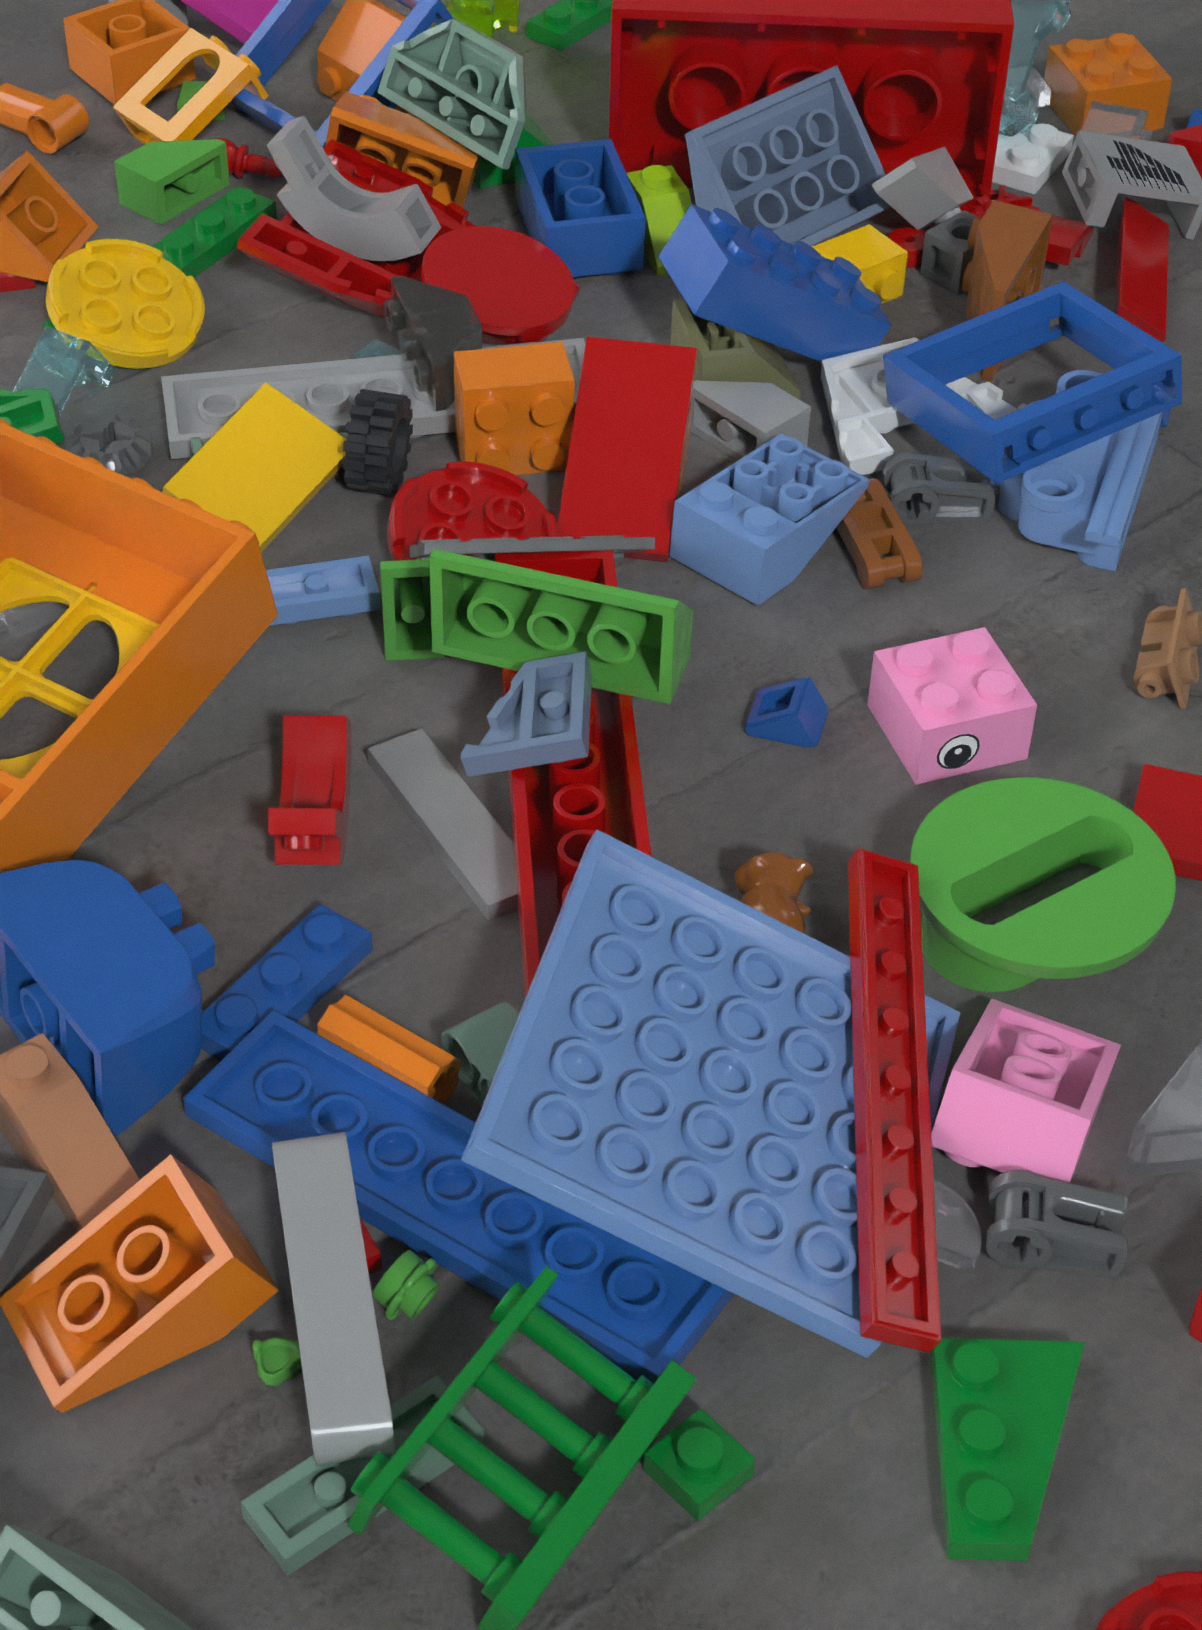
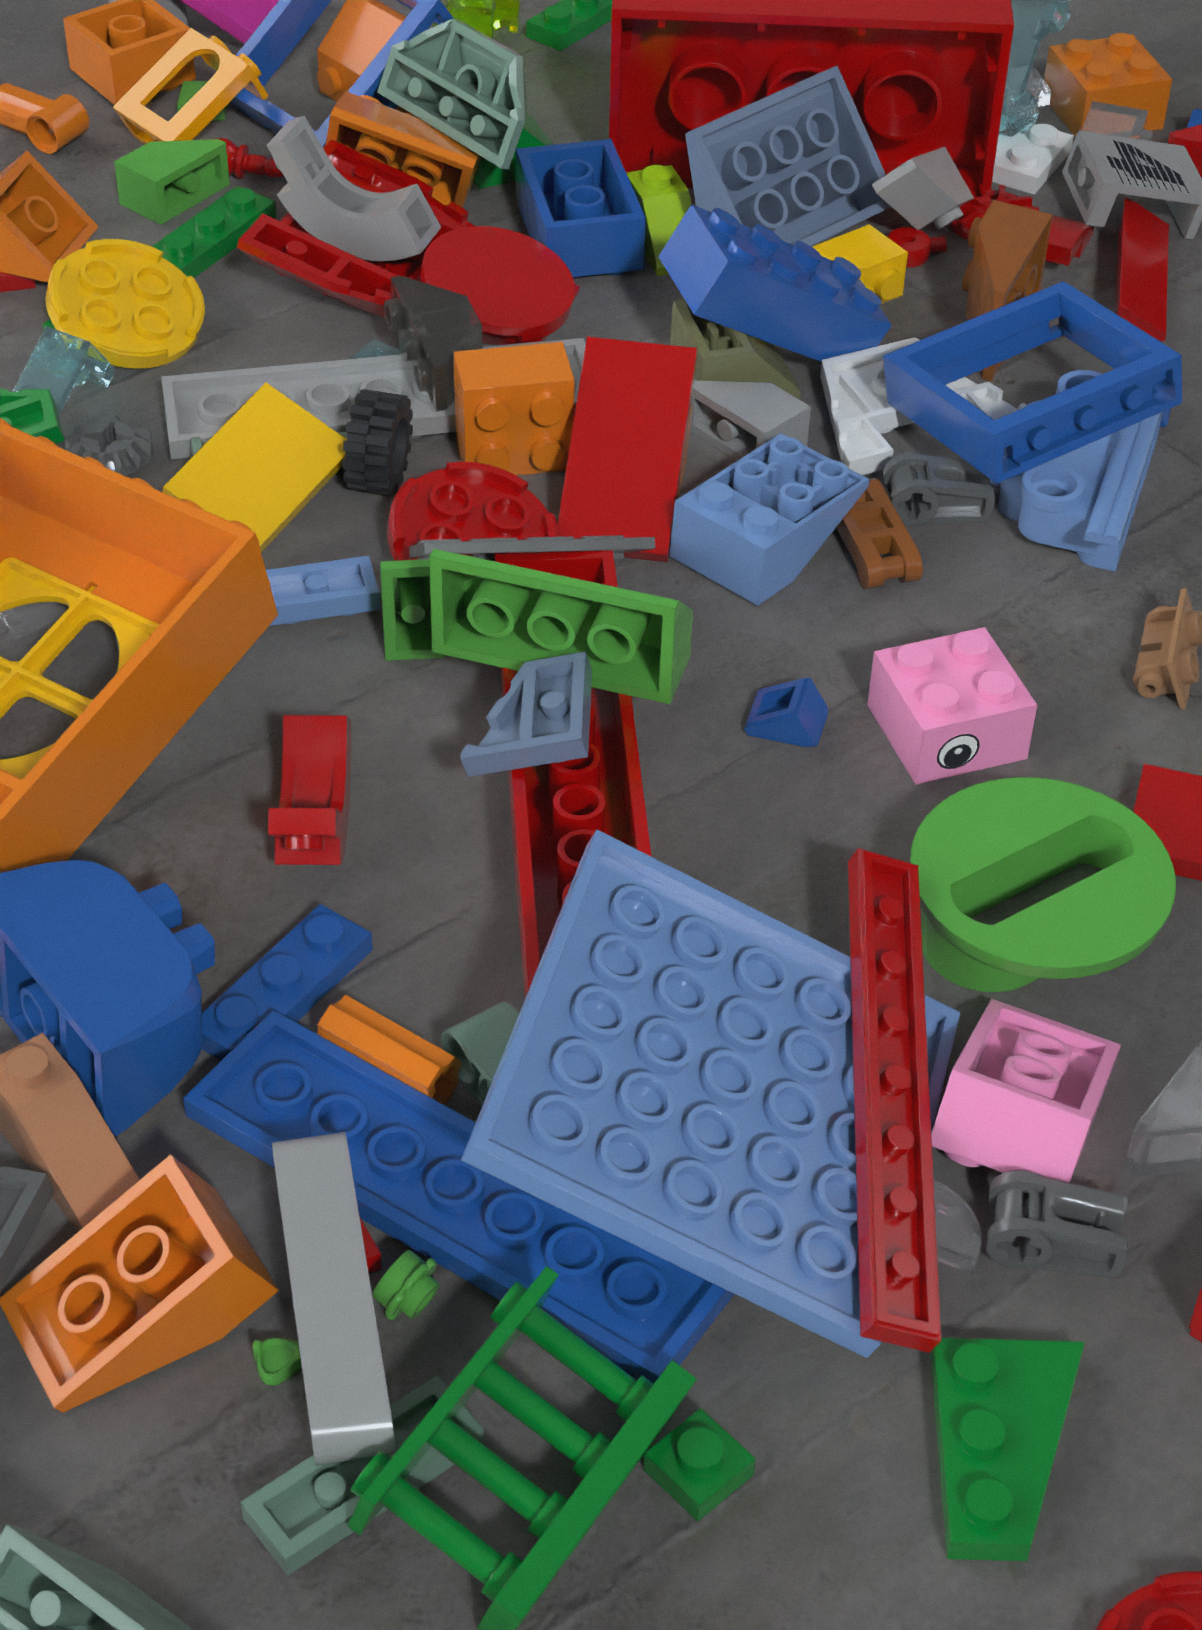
light grey tile [367,728,518,920] -> none
dark orange animal [734,852,814,934] -> none
dark grey brick [920,210,977,296] -> none

